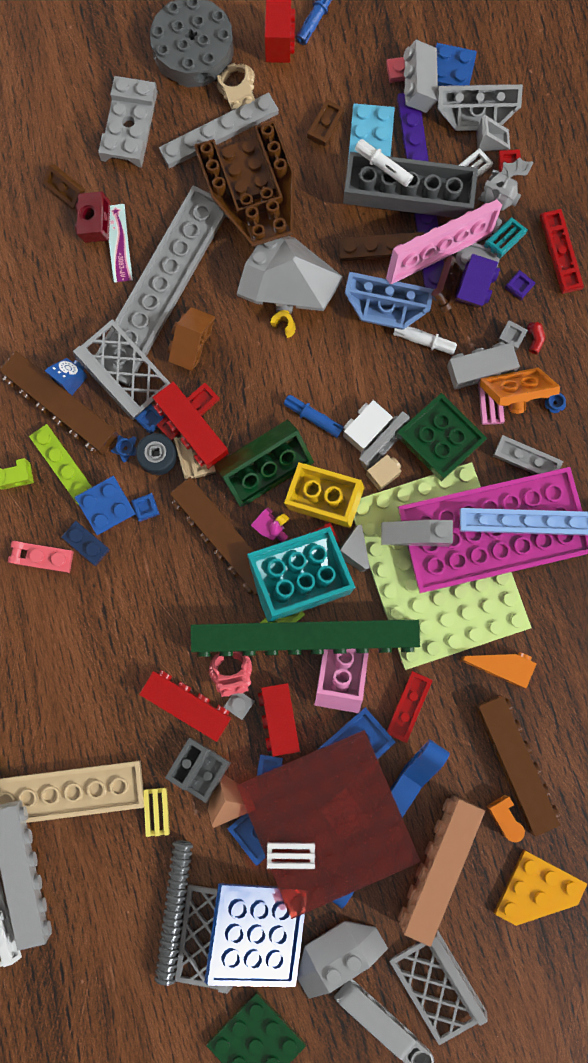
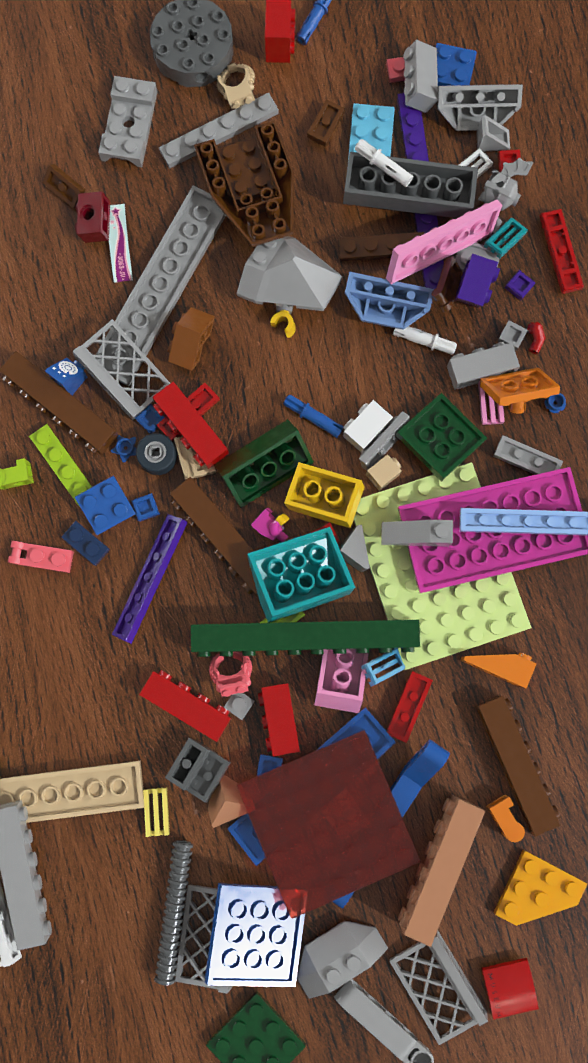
white tile [267,842,315,869] -> none
none -> dark purple plate [112,514,188,644]
none -> dark azure tile [361,648,406,686]
none -> red slope [481,957,539,1020]

